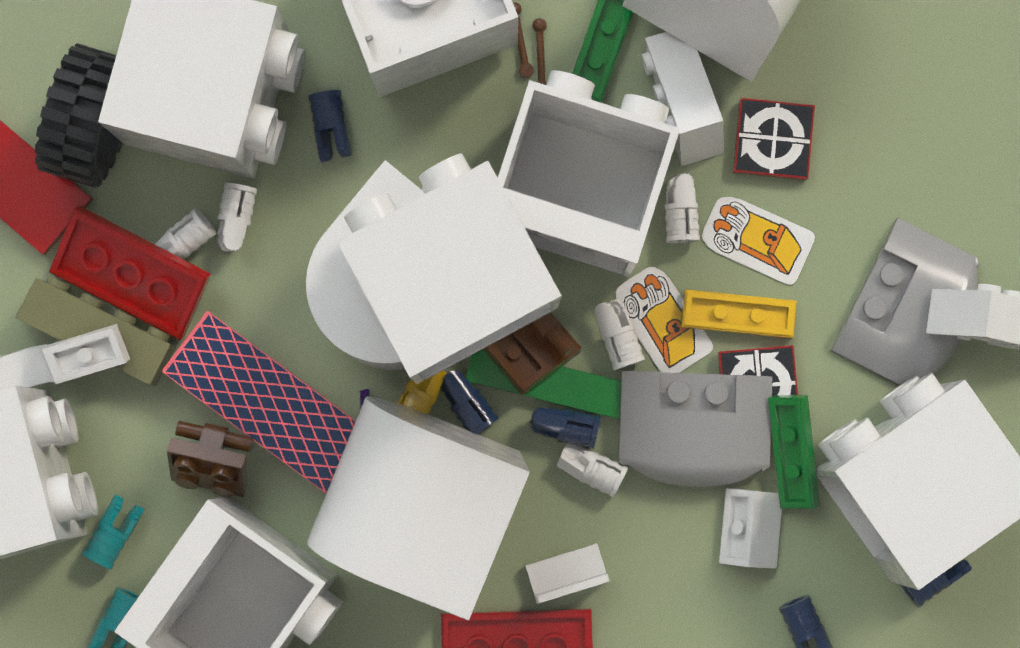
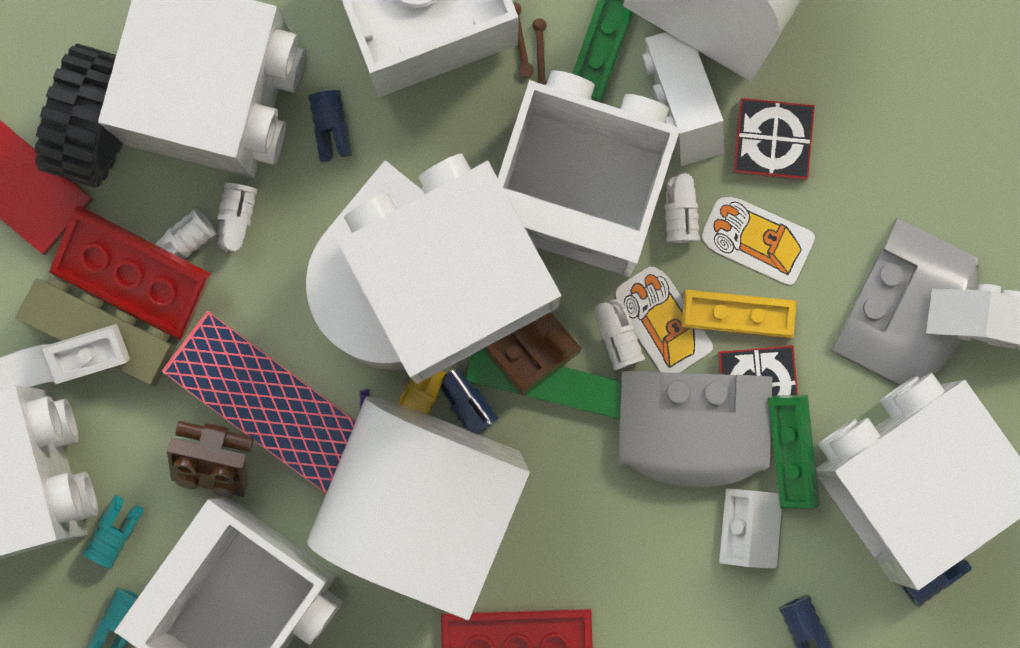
white panel [525,543,610,604] -> none
dark blue hinge [530,407,601,449] -> none
white hinge [557,444,628,498] -> none

